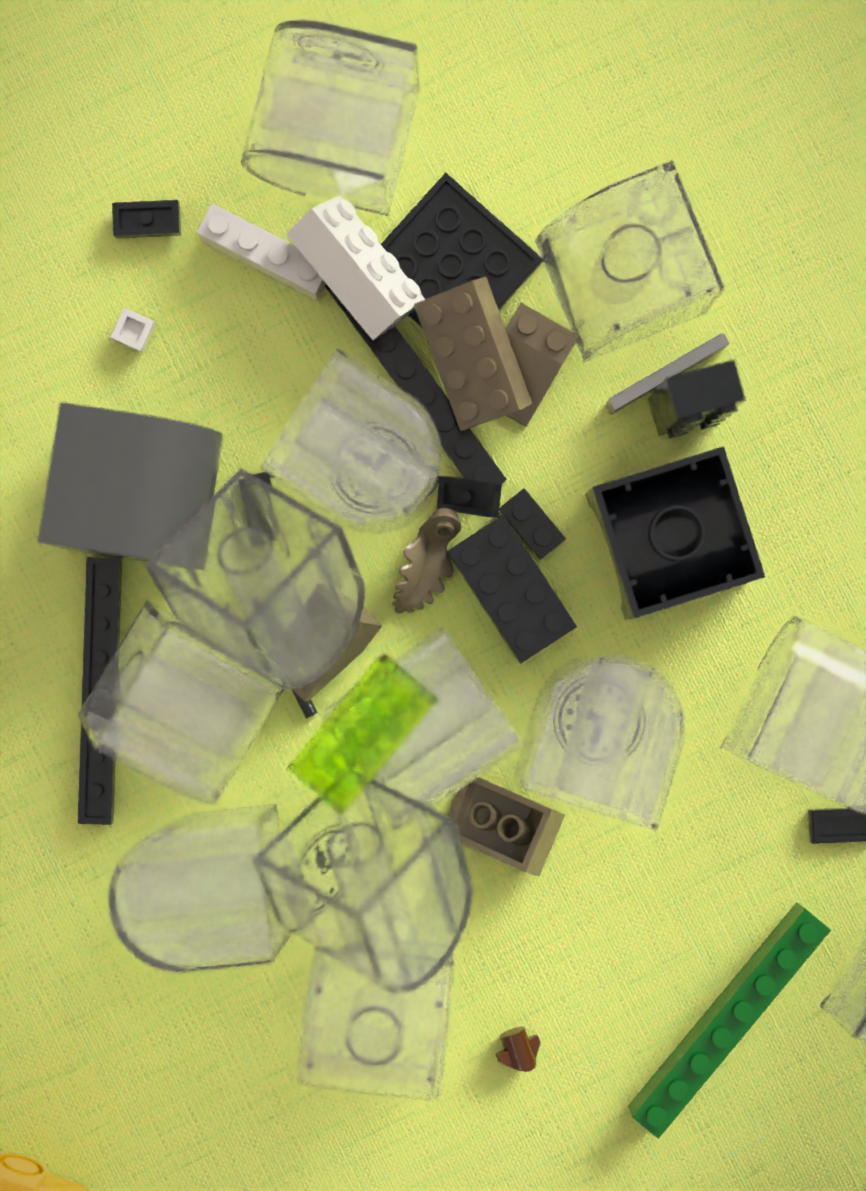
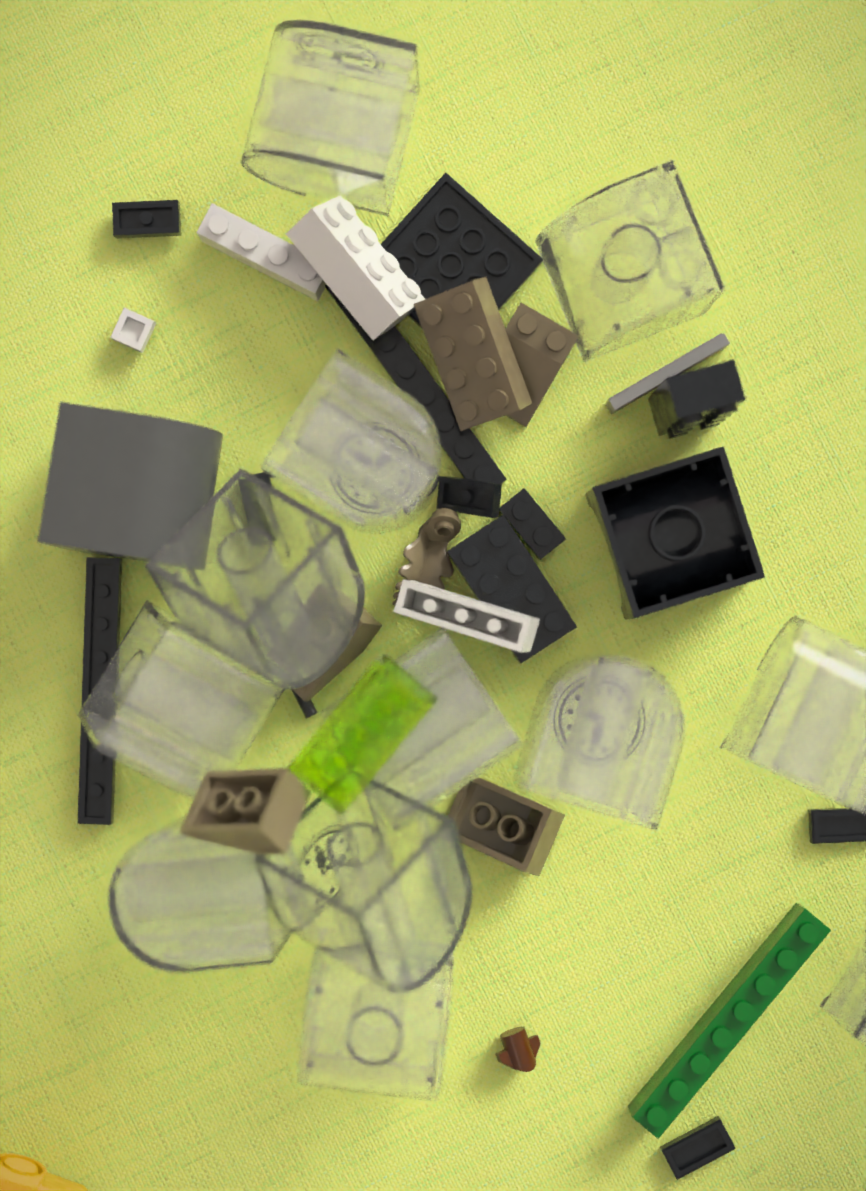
none -> dark tan slope [179,768,311,854]
none -> white brick [394,579,540,653]
none -> black tile [660,1116,736,1180]

